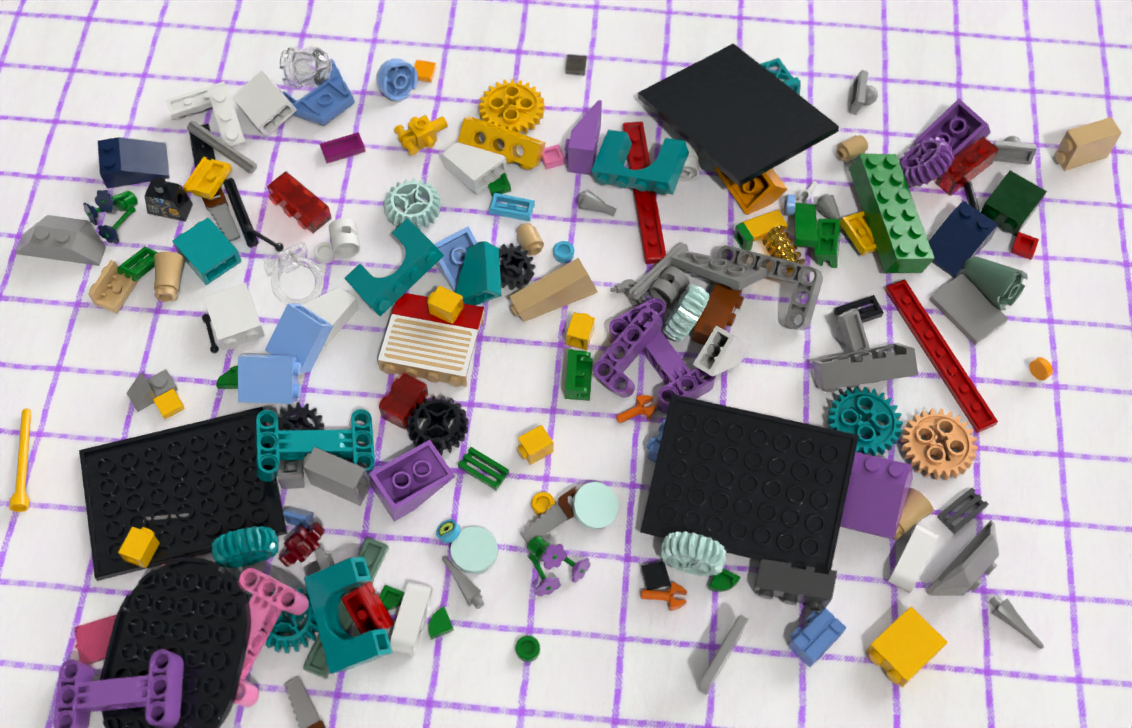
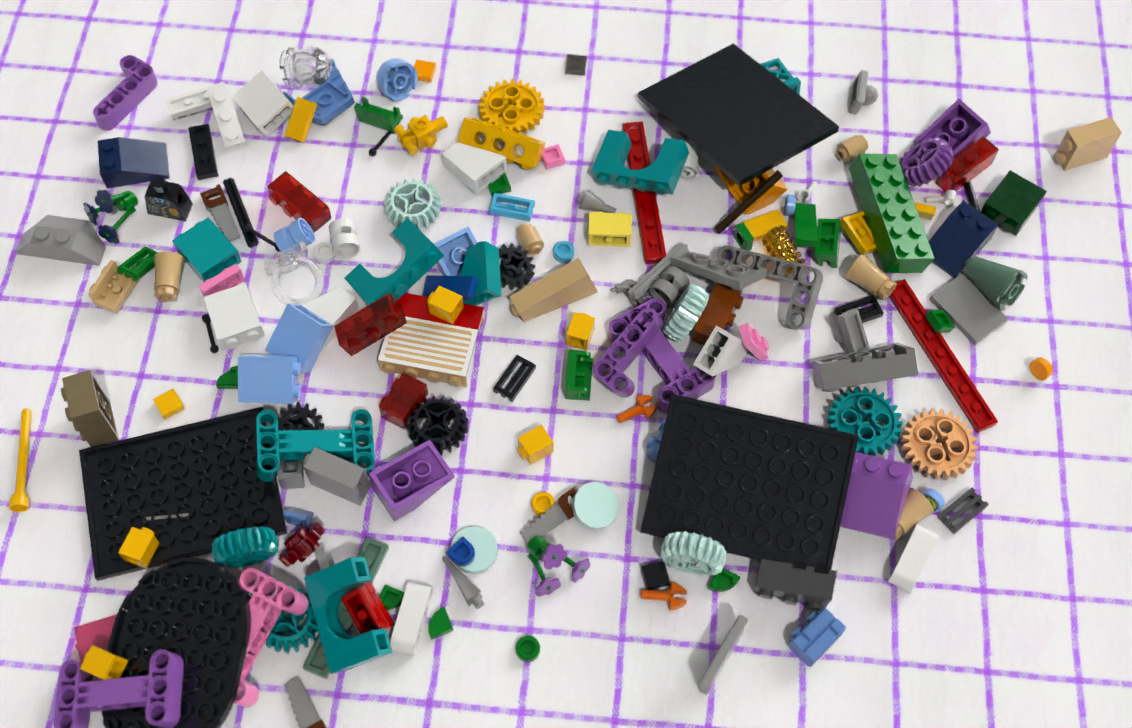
light grey slope [126,369,178,412] -> none
yellow plate [183,157,232,200] -> none
light grey axle [187,121,257,173] -> none
magenta tile [320,132,366,164] -> none
medium azure tile [436,519,461,544] -> none
green tile [458,447,509,491] -> none
medium lavender slope [565,100,602,175] -> none
light grey cone [816,194,843,231] -> none
yellow brick [866,606,948,688] -> none
light grey wedge [926,520,999,596] -> none
light grey tile [989,136,1037,164] -> none
light grey piece [989,595,1044,649] -> none
red tile [1010,232,1039,260] -> none
none -> dark tan brick [61,370,119,447]
none -> yellow brick [80,645,129,680]
none -> medium lavender beam [93,55,158,131]
none -> bright pink plate [198,264,245,297]
none -> light blue wheel [274,218,315,257]
none -> yellow tile [284,97,317,143]
none -> clear red brick [334,293,407,356]
none -> green hinge [354,97,403,132]
none -> black hinge [369,131,395,156]
none -> blue tile [422,275,478,300]
none -> blue tile [446,537,475,567]
none -> black tile [493,355,536,402]
none -> light yellow brick [588,211,632,247]
none -> dark brown bar [714,170,783,234]
none -> bright pink plate [739,323,769,361]
none -> tan plant [846,254,897,300]
none -> yellow tile [915,202,936,220]
none -> light blue tile [922,489,945,512]
none -> white hand [925,190,956,206]
none -> green tile [925,310,955,333]

